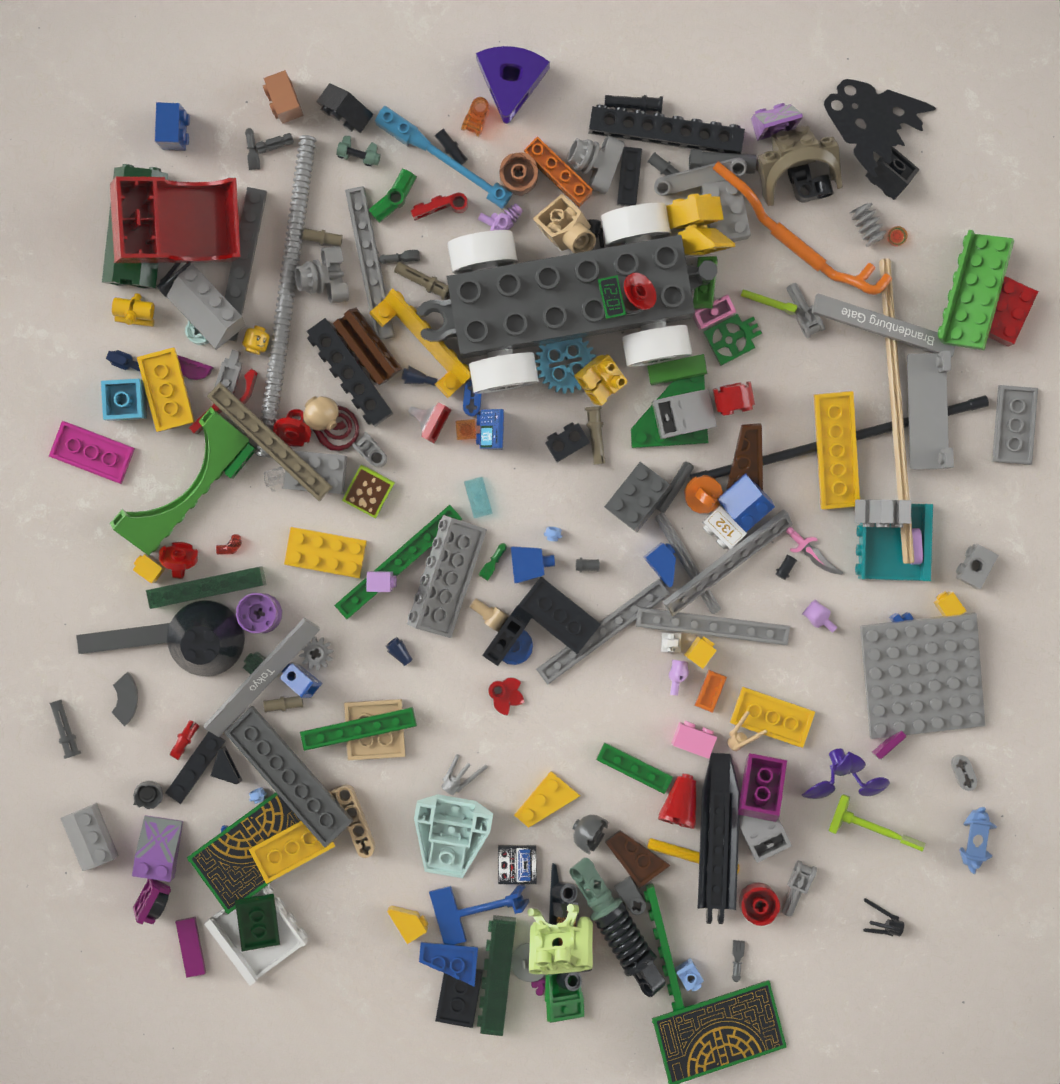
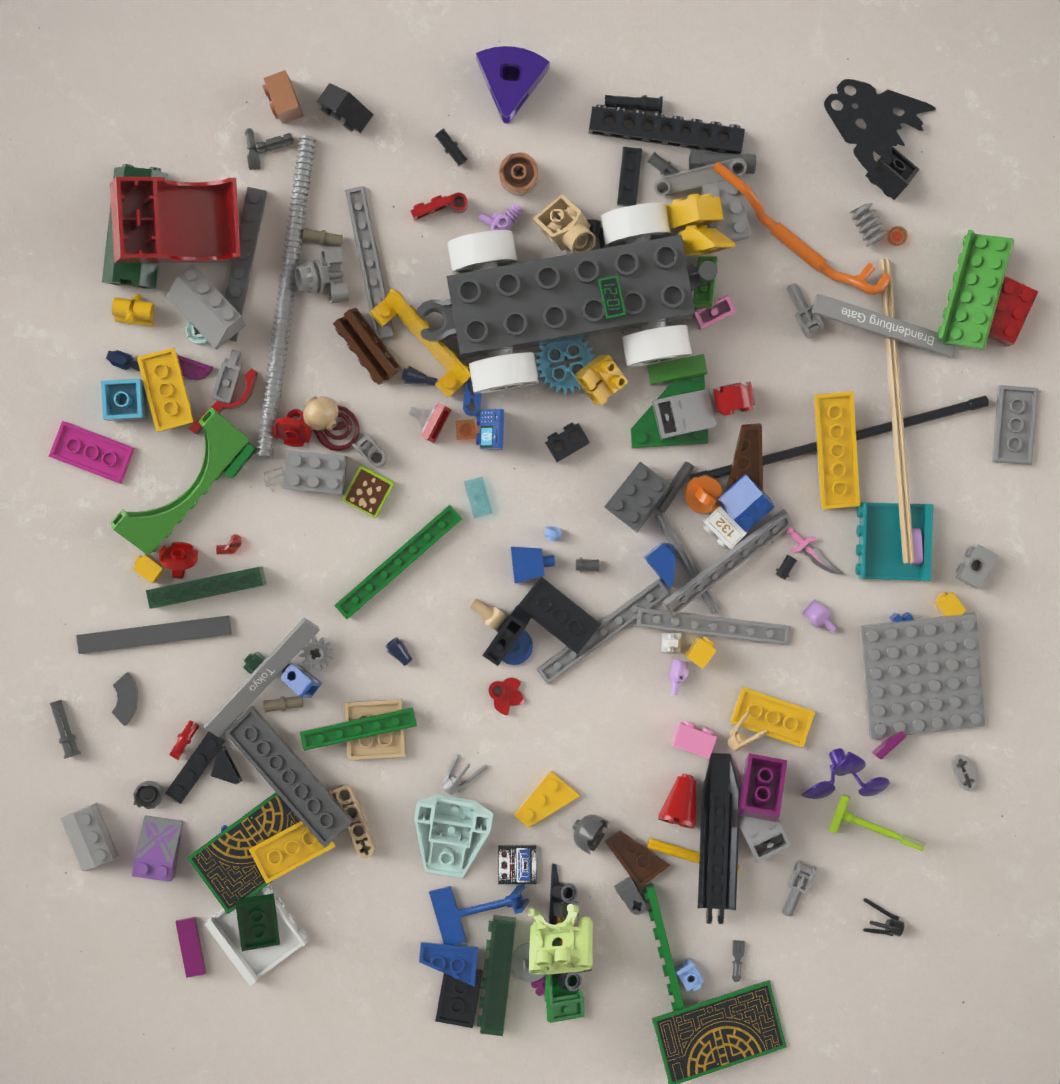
magenta piece [133,879,171,925] -> none
blue brick [155,102,190,151] -> none
black plant [156,262,191,297] -> none
black cone [167,600,245,676] -> none
dark tan tile [207,382,333,501] -> none
medium lavender wheel [236,593,282,633] -> none
yellow head [242,325,270,355] -> none
light blue plate [249,787,267,804] -> none
yellow plate [284,527,367,578] -> none
black brick [307,318,394,427] -> none
sand green piece [336,136,381,167] -> none
lavender brick [366,571,397,592] -> none
green piece [368,168,417,223] -> none
dark azure bar [375,106,513,209] -> none
dark grey piece [379,250,420,264] -> none
yellow slope [387,906,429,944] -> none
dark tan pin [394,261,449,300] -> none
light grey bracket [407,515,487,638] -> none
clear orange piece [461,97,490,137] -> none
green piece [478,543,507,581] -> none
orange brick [524,136,593,208] -> none
light grey beam [567,135,624,194] -> none
black piece [569,858,666,997] -> none
dark tan pin [585,406,606,465] -> none
green plate [596,742,673,794] -> none
red dish [624,273,657,310] -> none
orange plate [695,670,727,713] -> none
green piece [703,314,762,366] -> none
red brick [739,883,780,926] -> none
lime piece [741,289,798,315] -> none
medium lavender slope [751,103,803,141] -> none
dark tan piece [756,126,843,206] -> none
black piece [787,164,834,203] -> none
light grey brick [855,500,911,527] -> none
light grey bracket [907,351,954,469] -> none
medium blue piece [959,807,997,874] -> none

